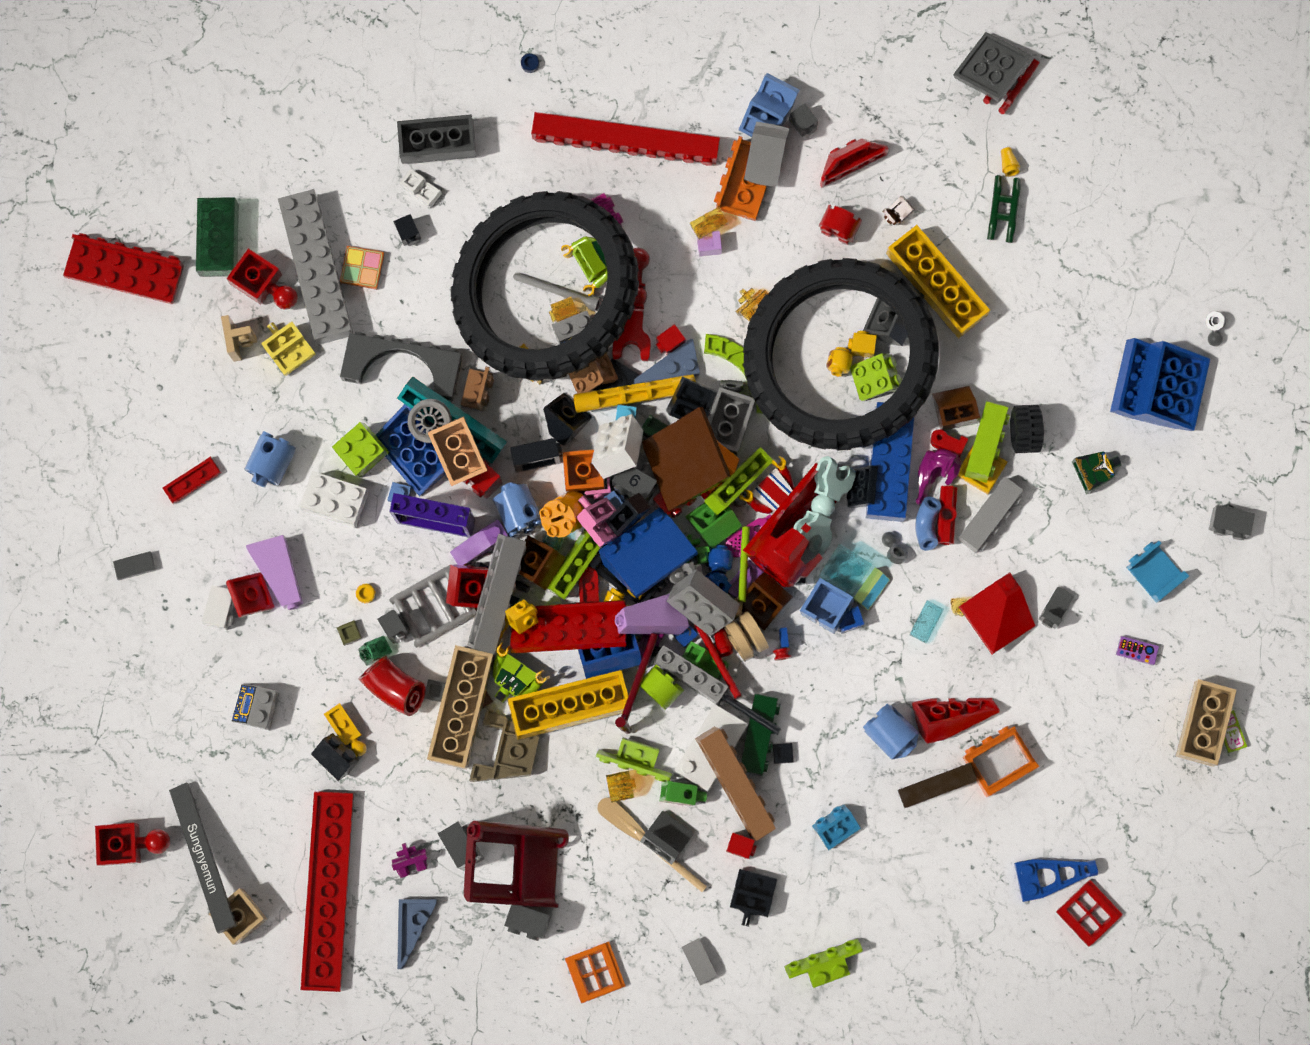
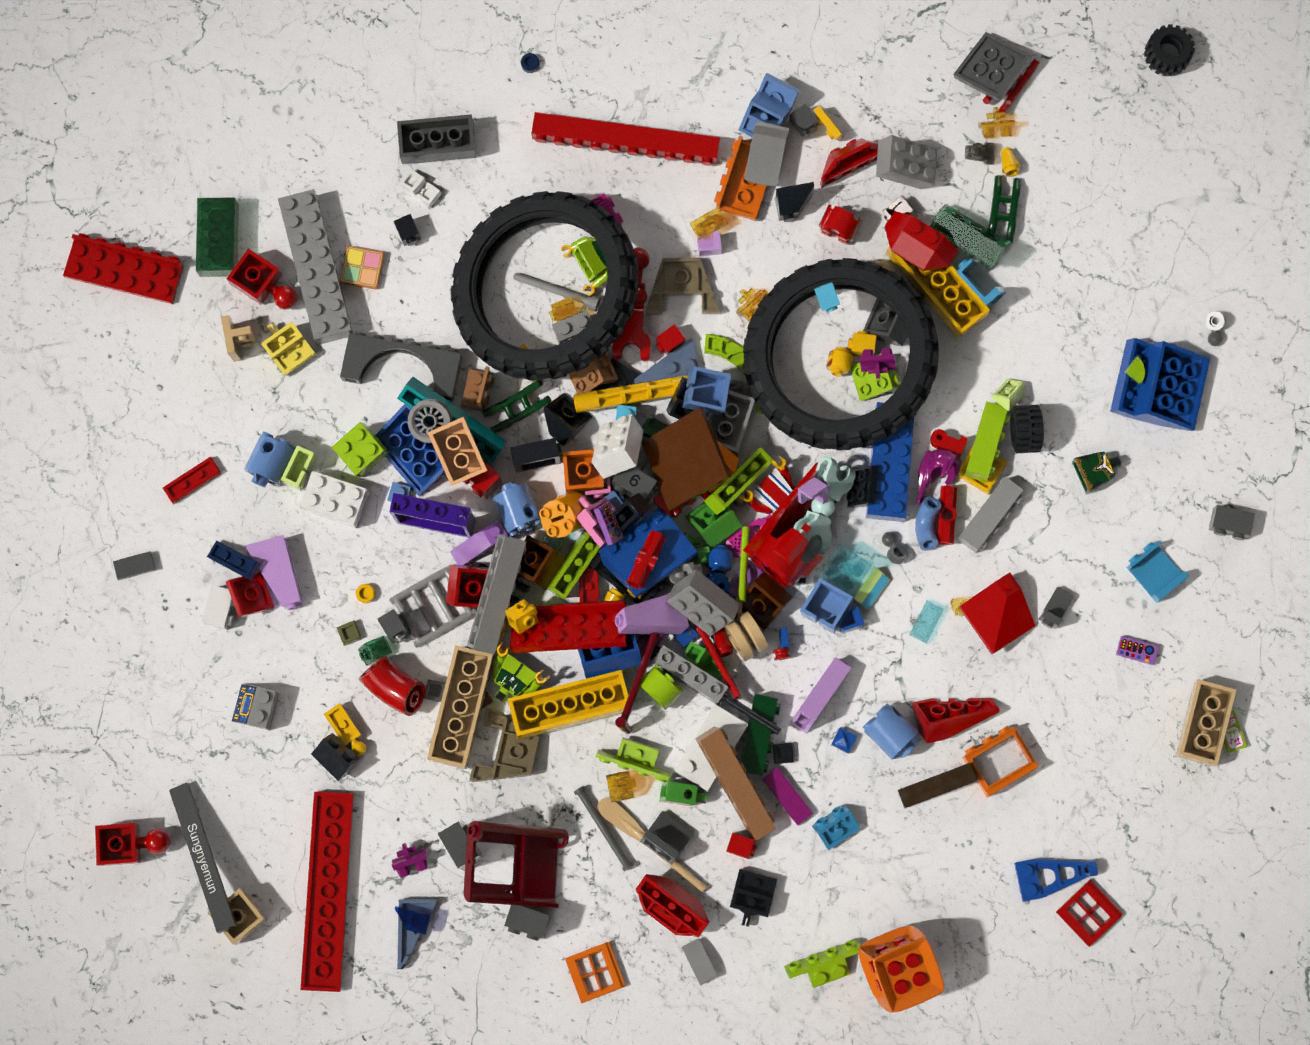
reddish brown slope [932,386,980,430] -> none
none -> dark blue tile [207,540,261,581]
none -> yellowish green piece [281,445,318,491]
none -> clear blue tile [395,906,431,935]
none -> dark green piece [482,381,552,433]
none -> dark grey bar [574,786,634,871]
none -> medium lavender tile [594,502,624,546]
none -> red piece [626,530,666,589]
none -> red wedge [635,874,710,937]
none -> dark tan wing [645,258,719,315]
none -> medium blue piece [683,366,731,415]
none -> magenta tile [762,767,813,826]
none -> black slope [775,182,814,222]
none -> lavender slope [790,657,851,733]
none -> lavender panel [798,477,829,504]
none -> yellow plate [813,106,845,141]
none -> medium azure brick [814,282,840,313]
none -> blue tile [831,728,857,754]
none -> orange piece [858,926,945,1013]
none -> magenta hips [859,348,896,379]
none -> light grey brick [876,135,937,189]
none -> red wedge [884,211,959,271]
none -> clear green brick [930,204,1010,268]
none -> dark azure panel [956,259,1007,305]
none -> clear smoke plate [965,142,995,165]
none -> clear yellow hips [978,107,1015,138]
none -> yellowish green slope [992,379,1025,411]
none -> lime tile [1125,356,1145,384]
none -> black tyre [1144,24,1195,76]

